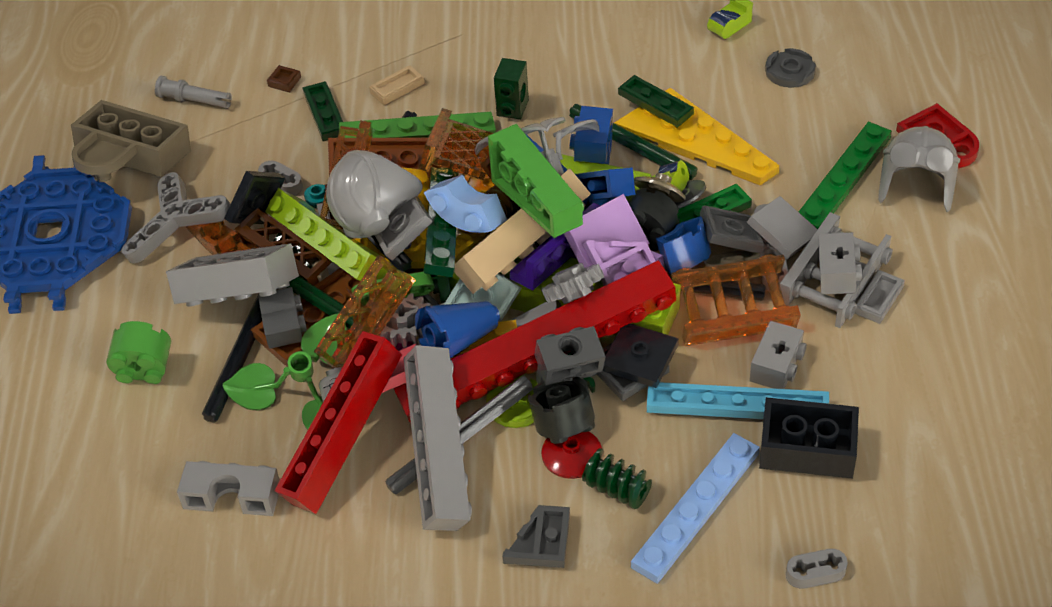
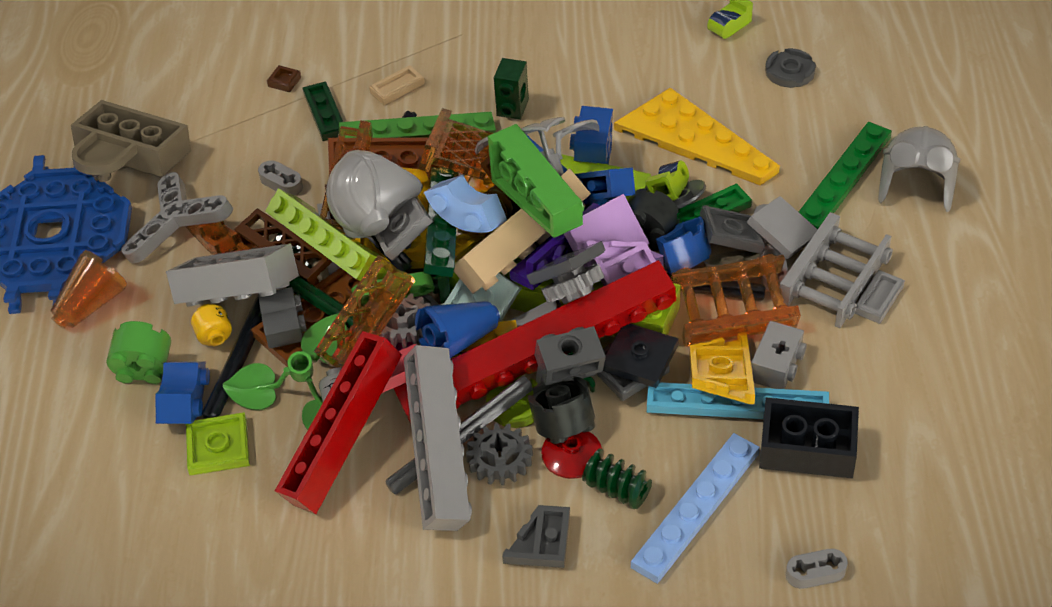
light grey pin [155,76,232,109] -> none
light grey arch [177,461,280,516] -> none
black plate [224,171,285,224] -> none
teal plate [304,184,328,208] -> none
dark green axle [569,104,698,181] -> none
dark green tile [618,75,694,128] -> none
dark tan dish [634,173,686,202] -> none
light grey brick [818,232,862,294] -> none
red tile [896,103,979,168] -> none
none -> clear orange cone [50,250,127,329]
none -> blue brick [155,361,210,424]
none -> lime tile [186,412,250,476]
none -> yellow head [191,304,232,346]
none -> dark grey gear [466,423,533,485]
none -> dark grey tile [526,241,606,285]
none -> yellow wing [689,332,755,404]

